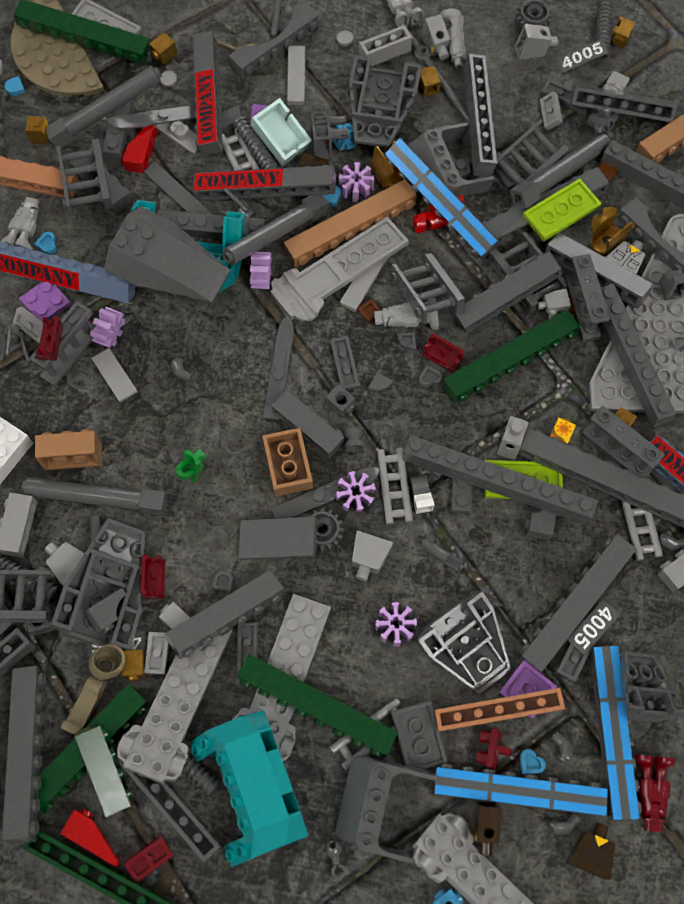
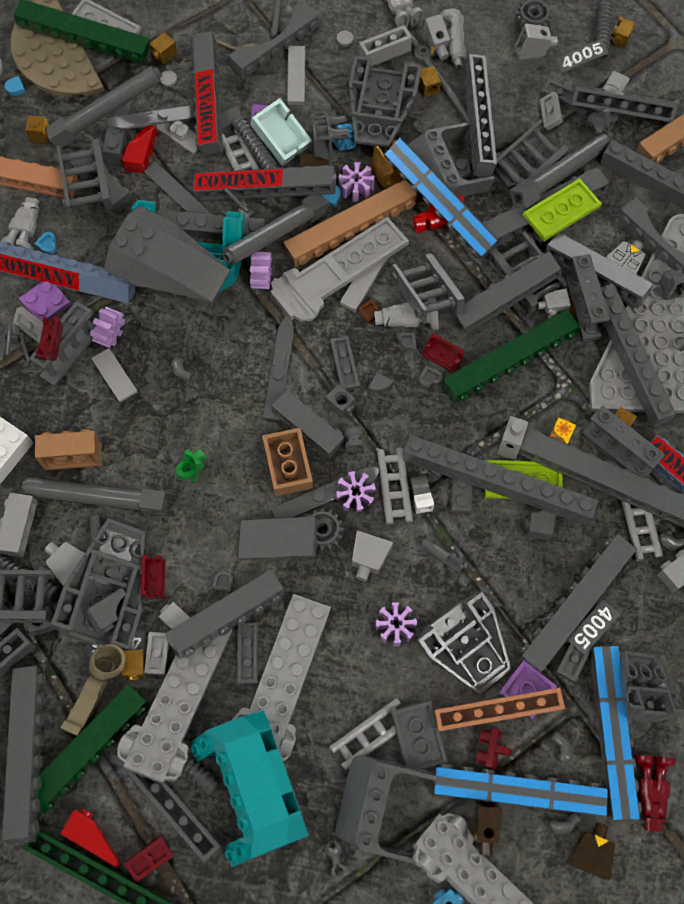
brick [74,723,132,817] -> none
dark green brick [237,654,398,758] -> none
dark azure tile [519,749,546,775] -> none
pearl gold piece [590,207,633,256] -> none
reddish brown tile [598,162,618,183] -> none

